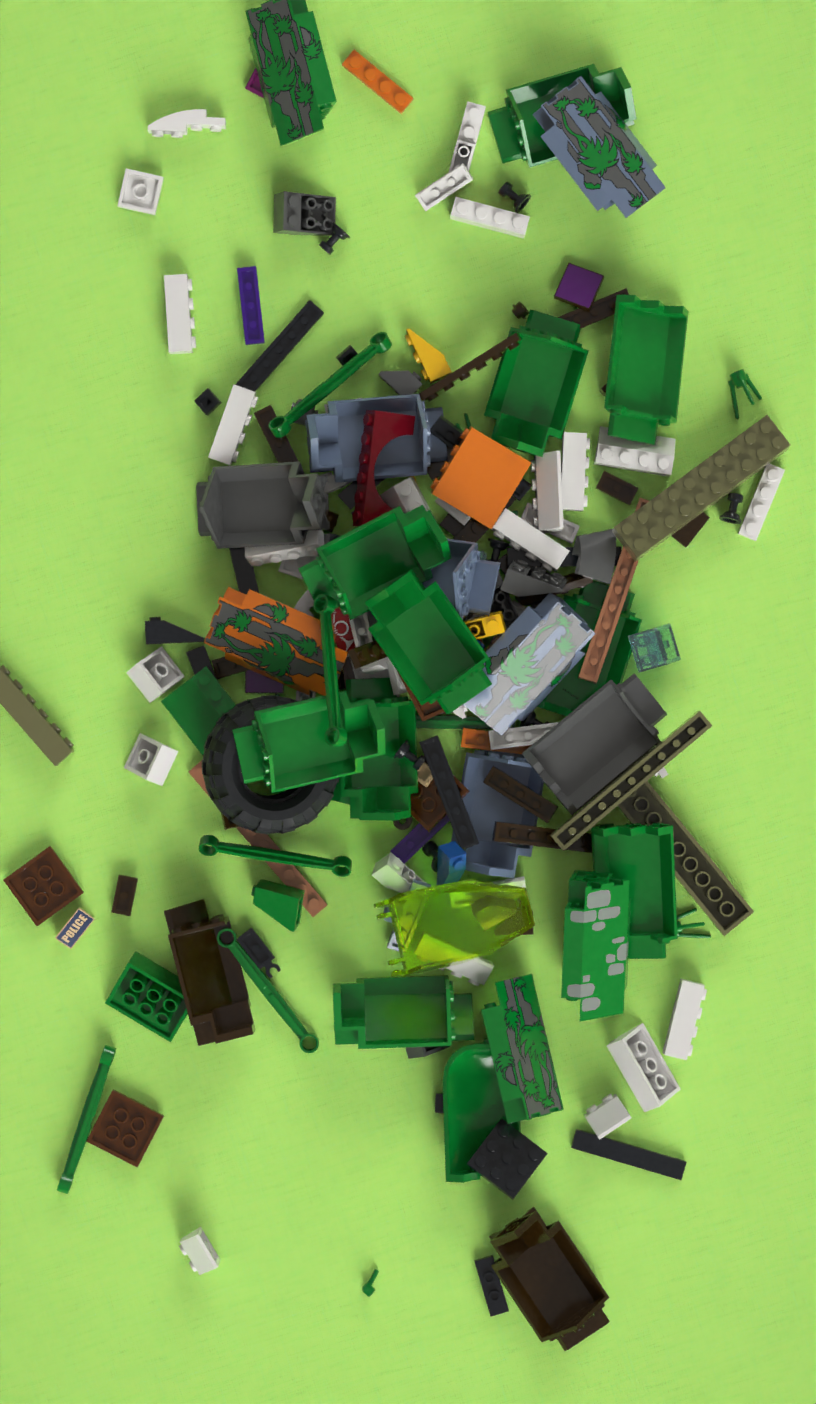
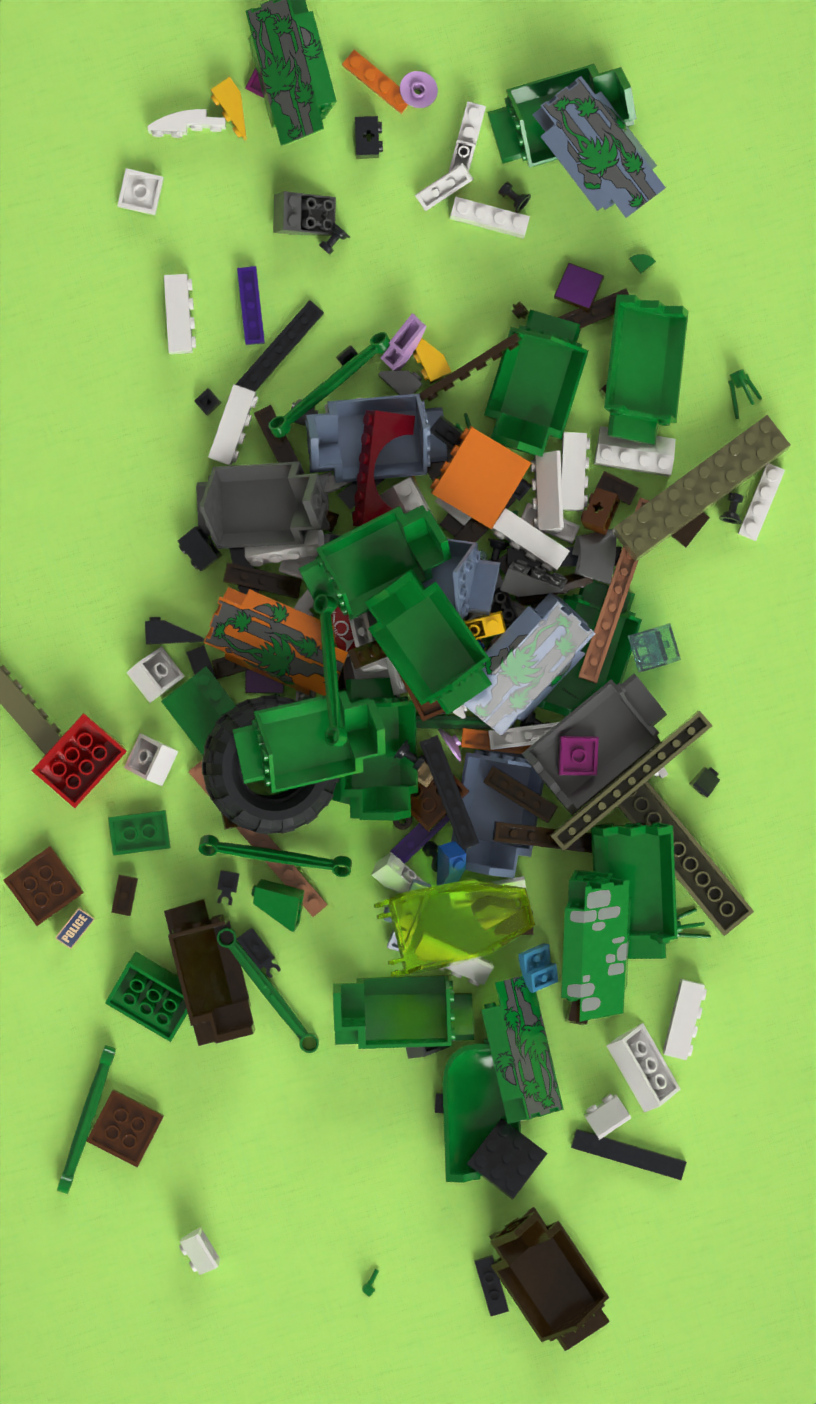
none -> red slope [31,713,127,808]
none -> green plate [108,810,171,856]
none -> black brick [178,525,223,572]
none -> yellow slope [211,77,247,141]
none -> black plate [217,870,240,905]
none -> dark brown plate [223,563,302,599]
none -> black brick [355,116,383,159]
none -> lavender slope [381,313,427,371]
none -> lavender dish [400,71,438,108]
none -> lavender dish [438,729,461,762]
none -> dark azure slope [518,943,558,993]
none -> magenta plate [558,736,599,776]
none -> dark brown slope [565,999,588,1026]
none -> reddish brown brick [581,487,620,535]
none -> green tile [629,254,656,274]
none -> black slope [689,767,720,798]

